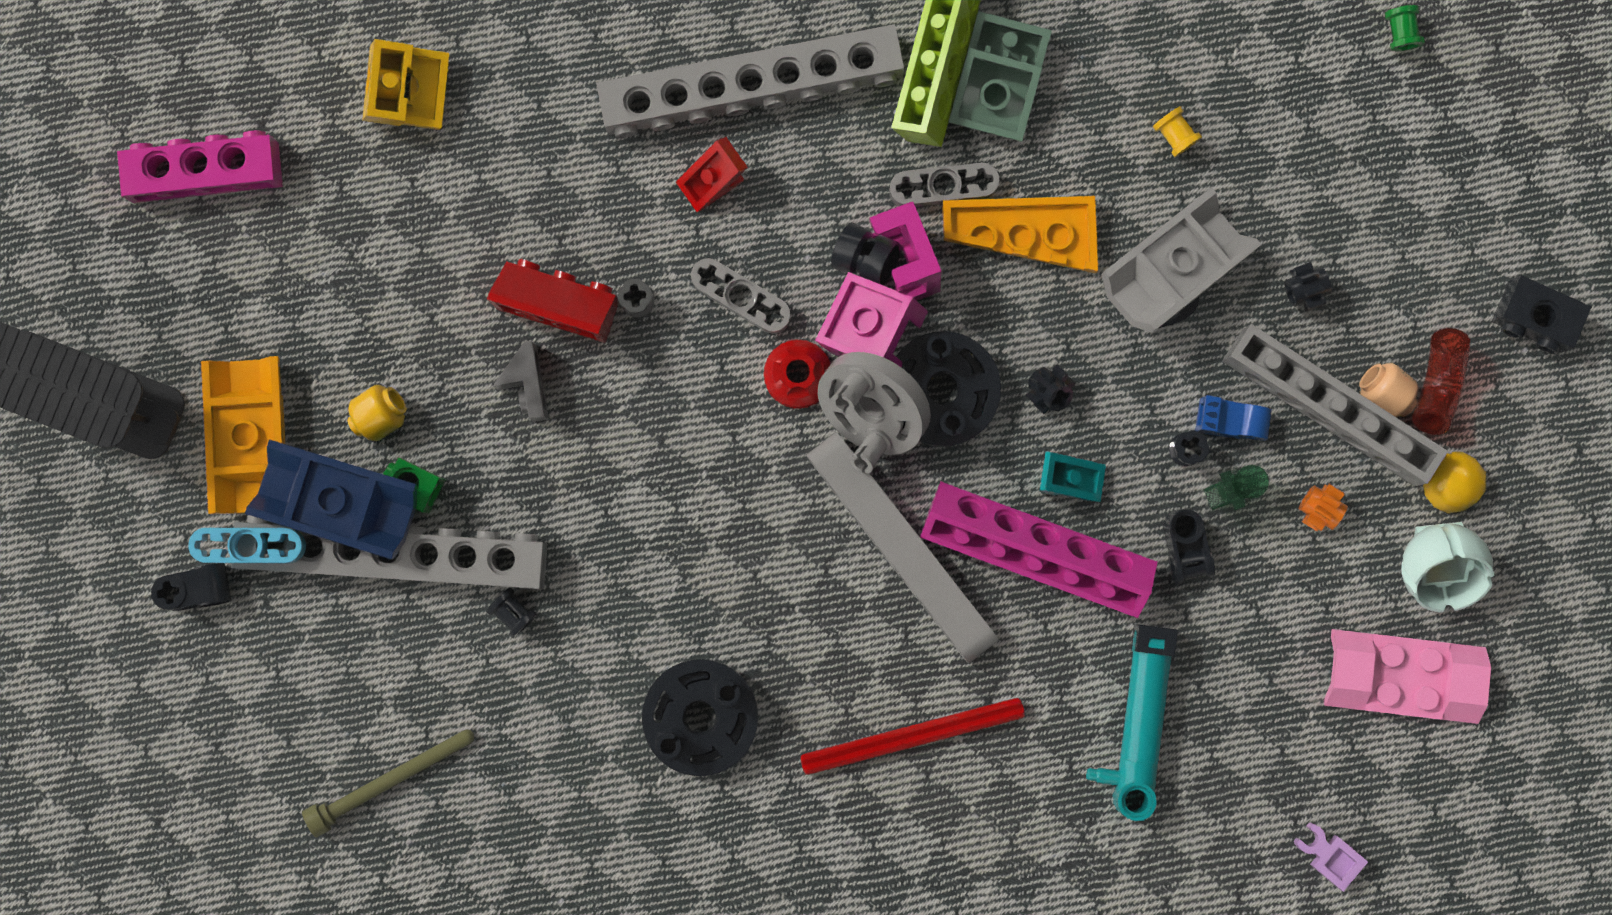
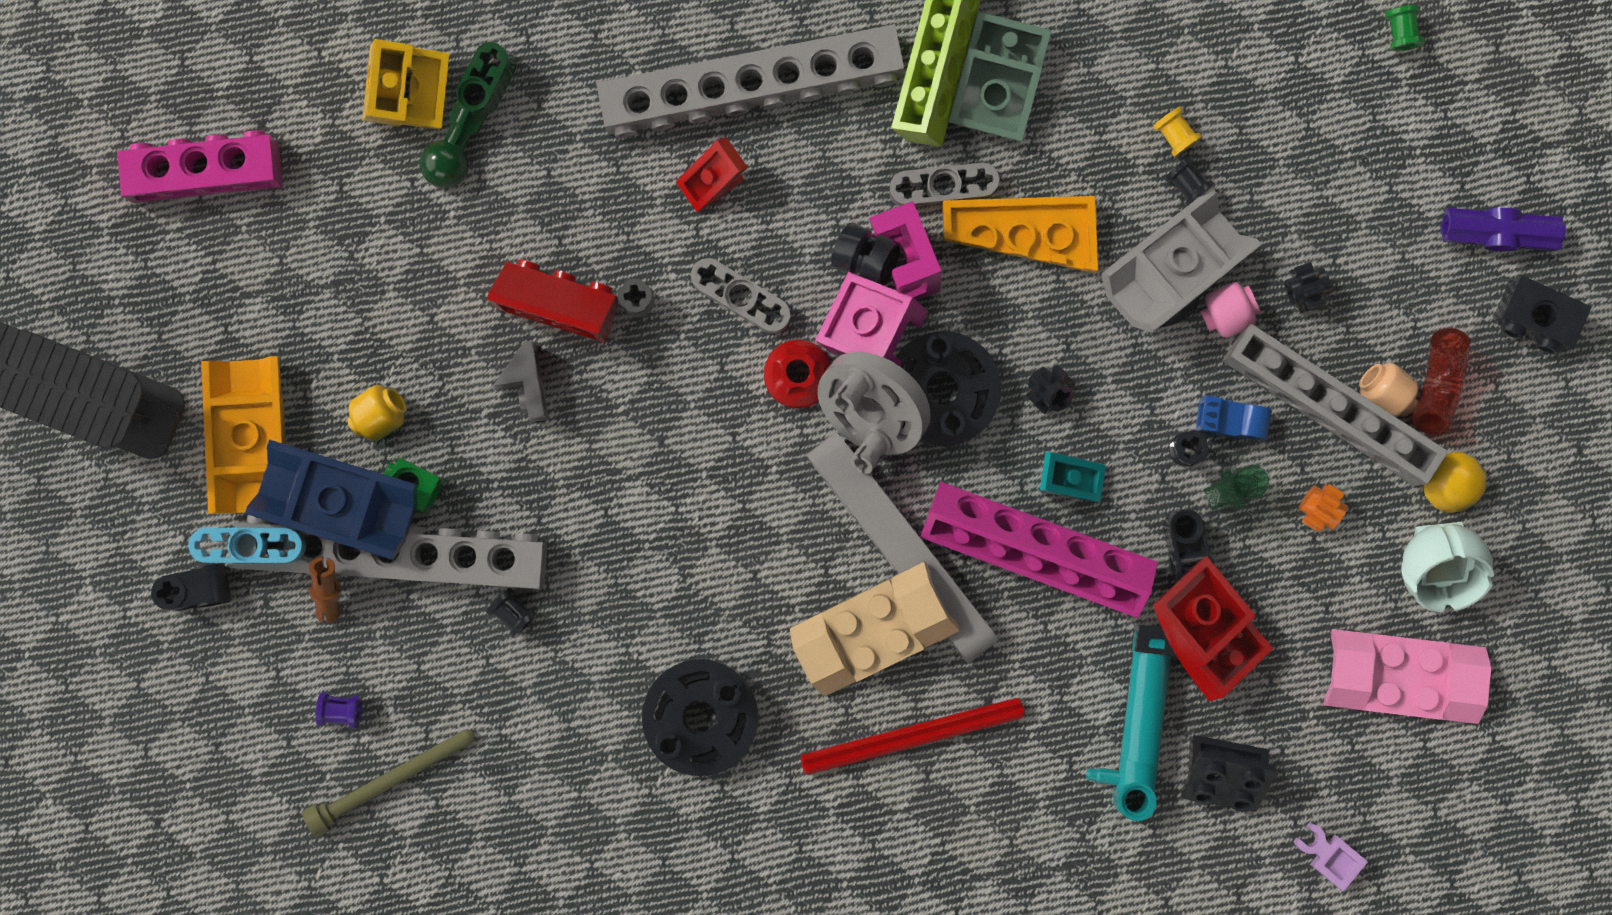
none -> dark orange pin [309,557,341,623]
none -> dark purple bush [315,692,362,729]
none -> dark green beam [420,42,516,189]
none -> tan piece [790,561,961,697]
none -> red slope [1153,556,1273,702]
none -> black bush [1164,156,1215,206]
none -> black bracket [1181,735,1277,812]
none -> bright pink head [1200,282,1261,338]
none -> dark purple piece [1441,208,1566,252]

